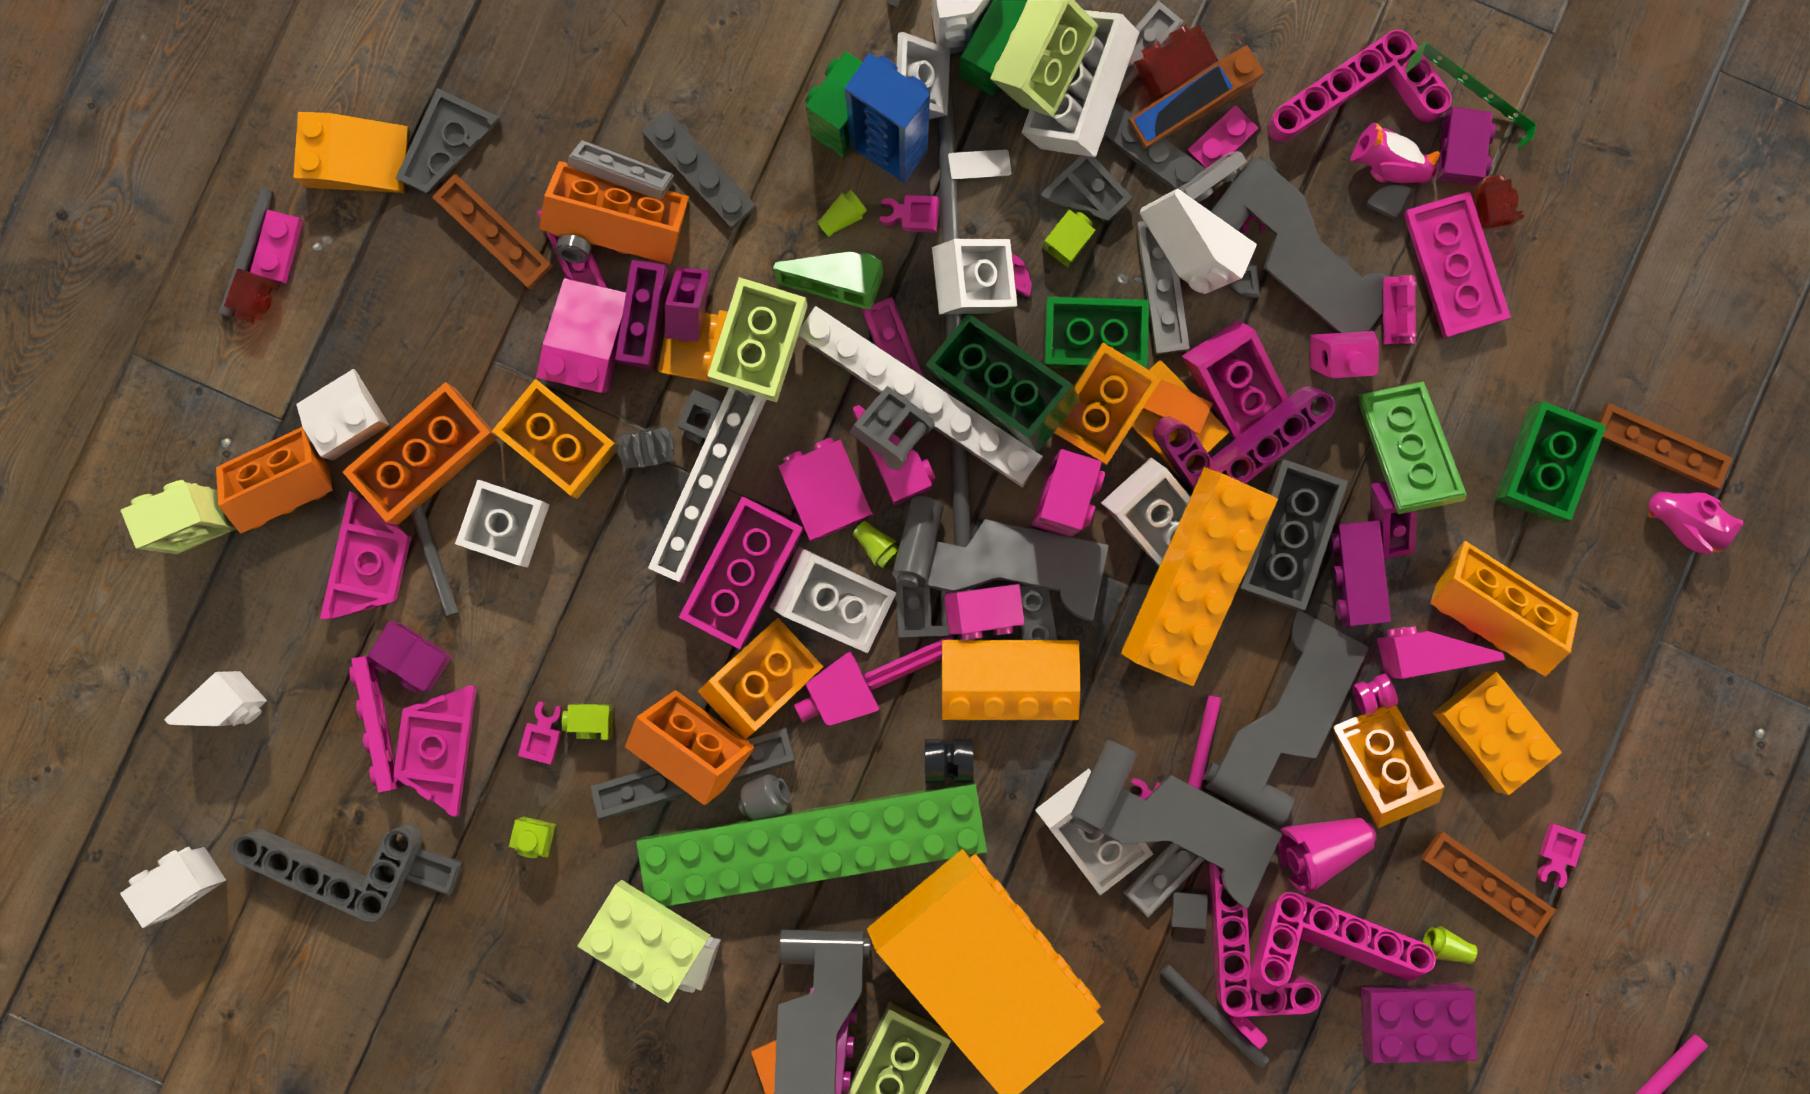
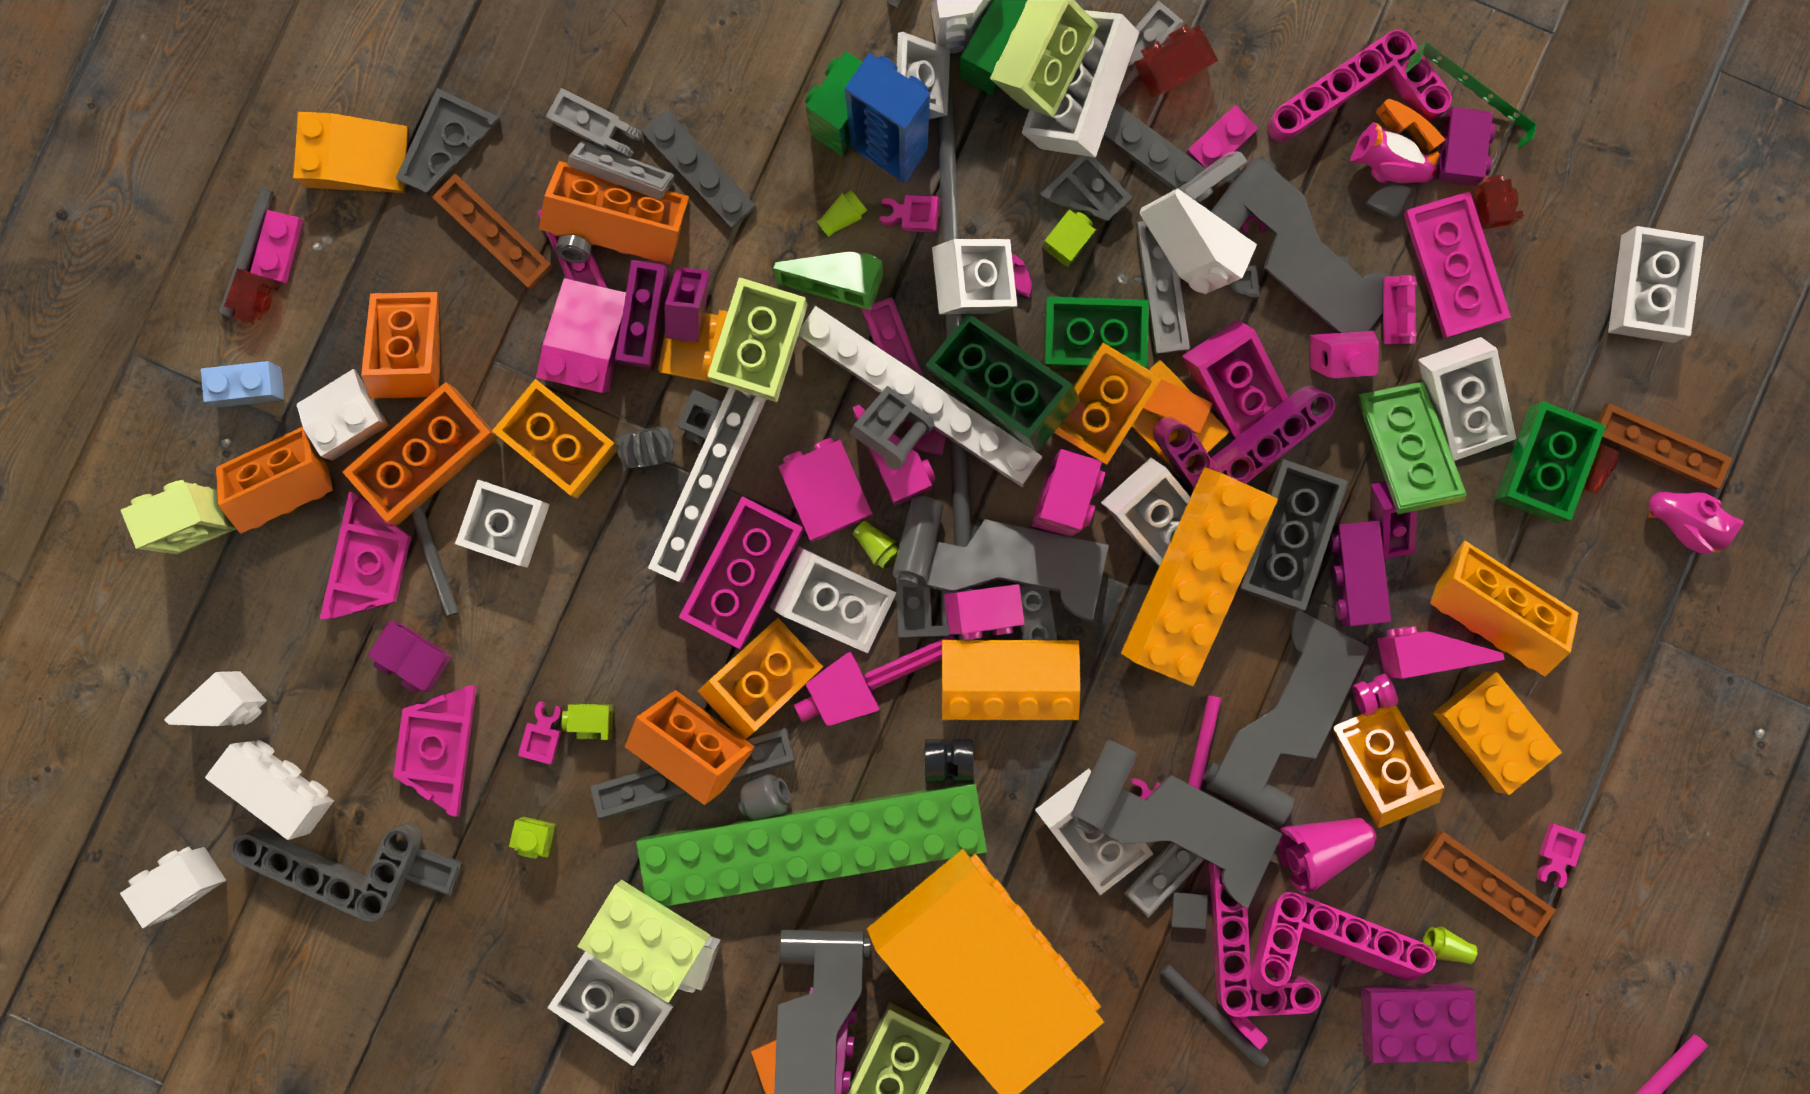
dark pink plate [349,656,401,793] -> none
white sticker [948,150,1012,179] -> none
slope [1127,45,1265,149] -> none
none -> light blue brick [201,361,285,407]
none -> white brick [205,740,334,840]
none -> orange slope [361,292,440,399]
none -> light grey hinge [546,88,643,158]
none -> white slope [548,951,673,1066]
none -> dark pink tile [912,429,946,457]
none -> orange slope [1376,99,1445,155]
none -> white slope [1418,337,1516,461]
none -> clear red cone [1583,444,1620,495]
none -> white brick [1608,226,1704,343]

